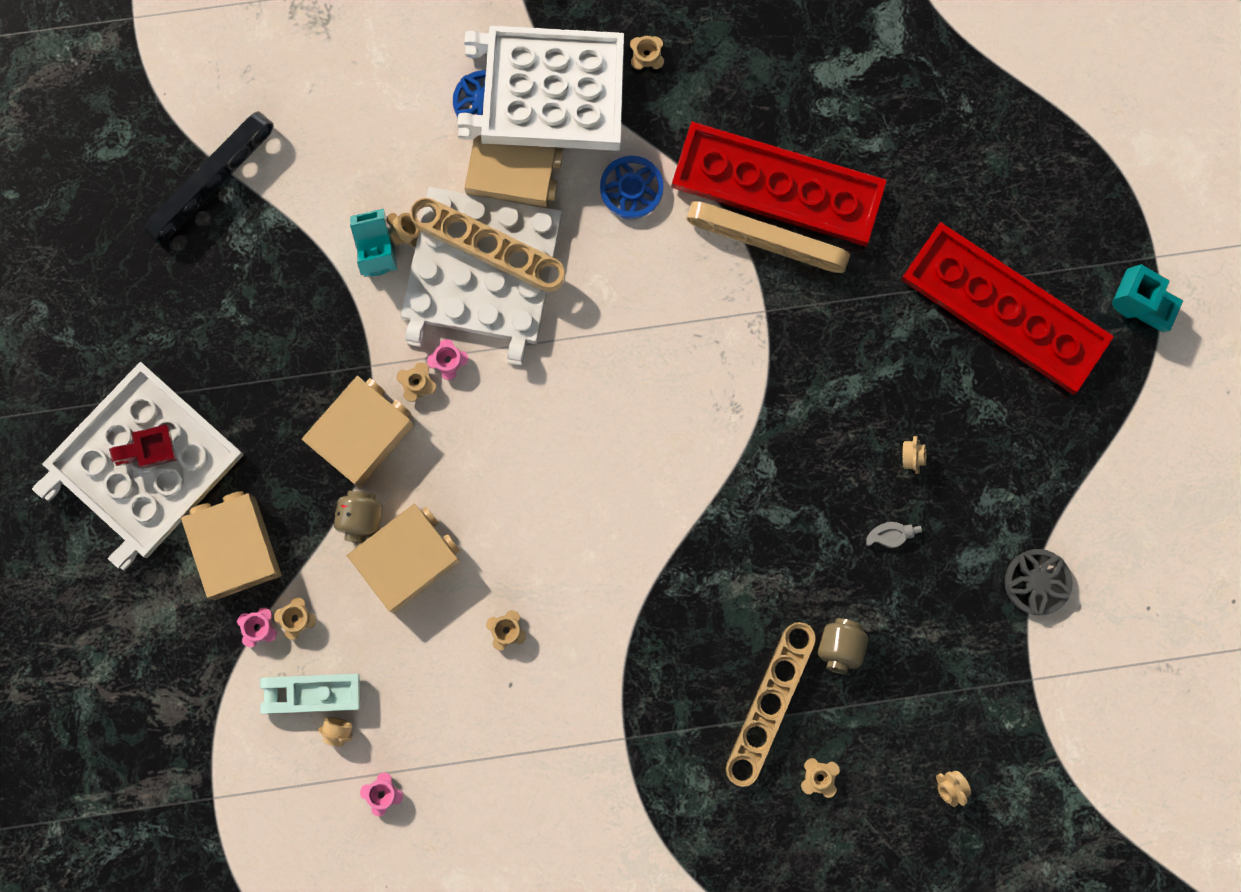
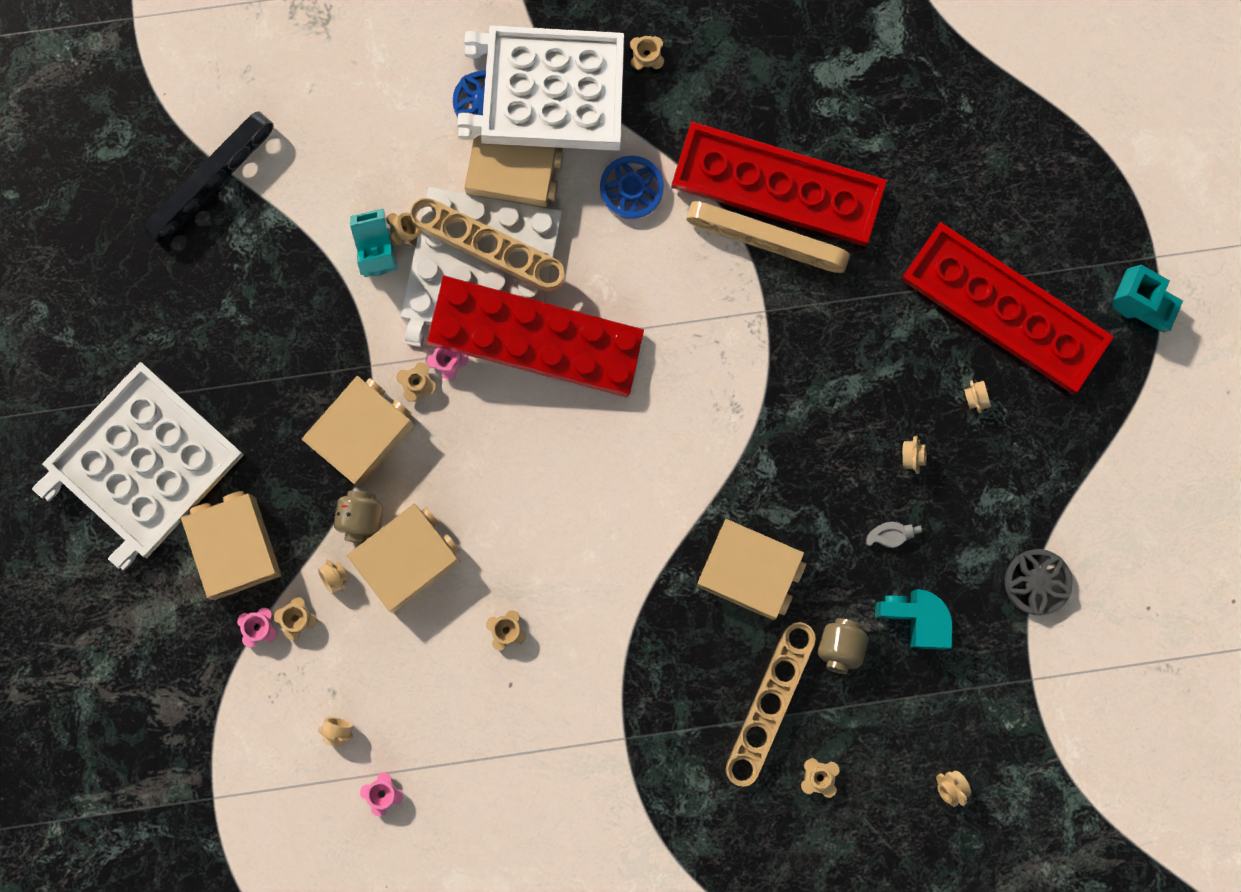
dark red plate [109,424,177,469] -> none
light aqua plate [260,674,361,714] -> none
none -> tan plate [318,560,349,594]
none -> red plate [426,275,644,397]
none -> tan brick [696,519,806,620]
none -> teal brick [875,589,952,650]
none -> tan plate [964,380,991,413]

